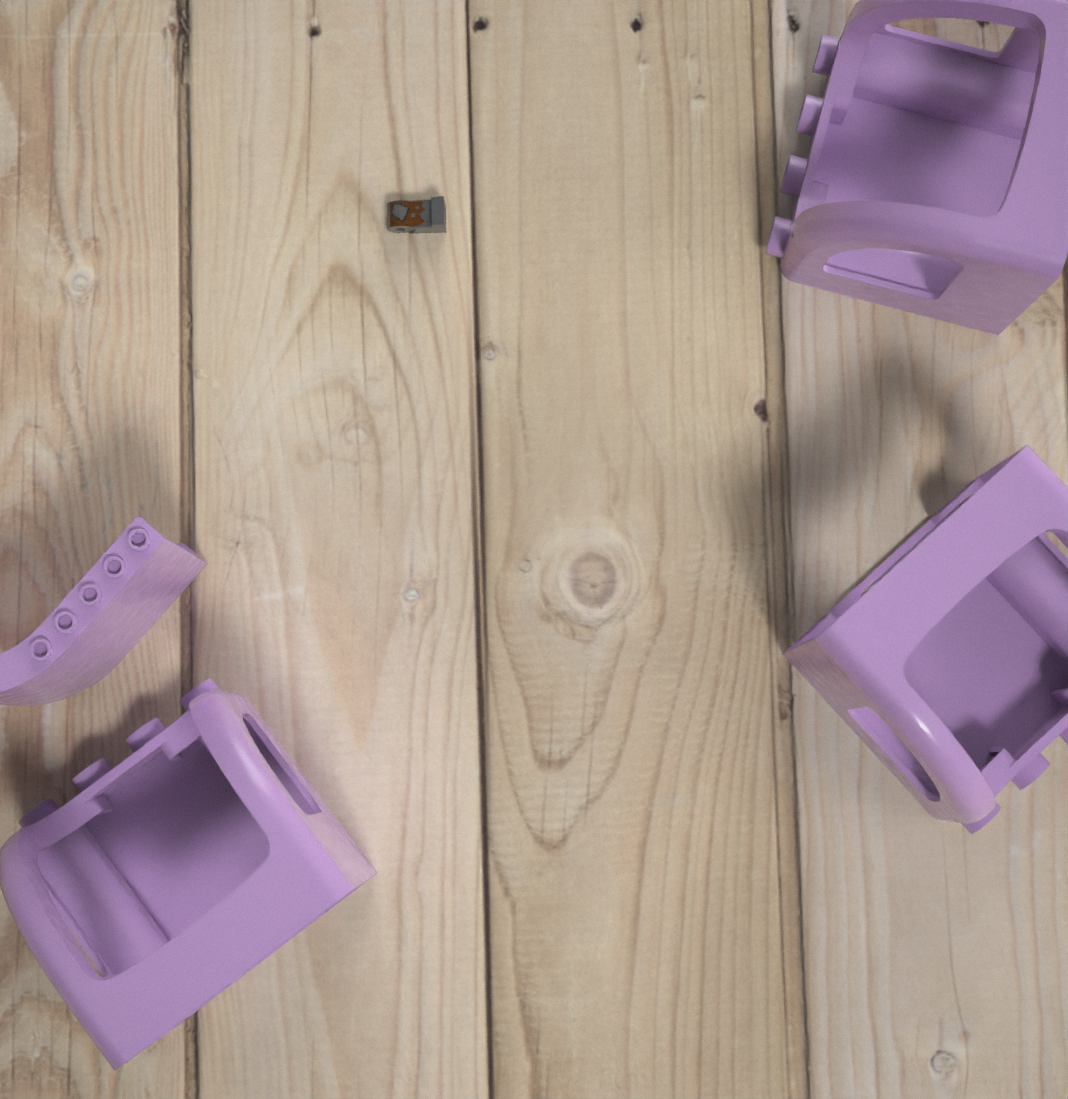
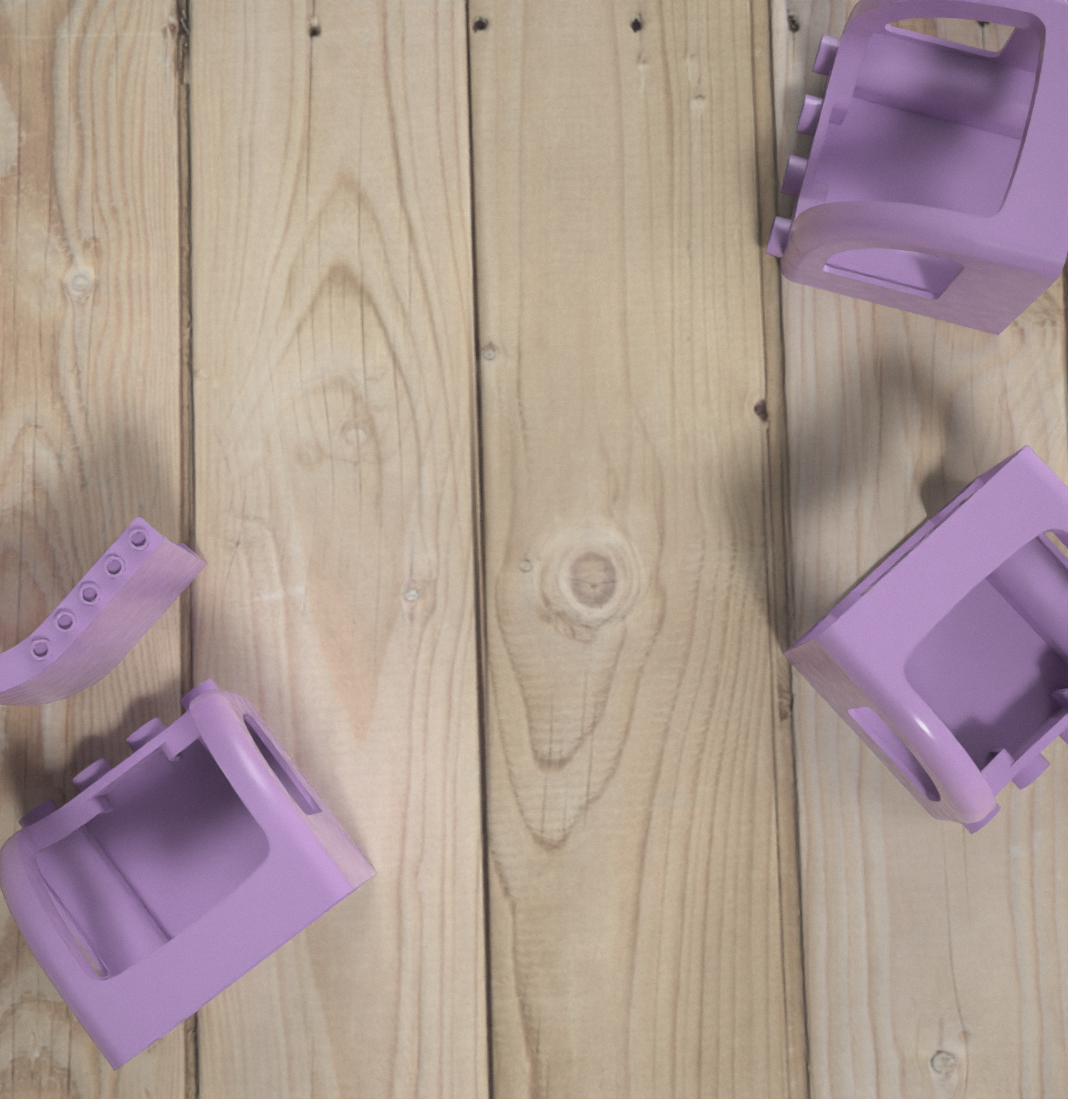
dark grey leg [386,196,447,234] -> none

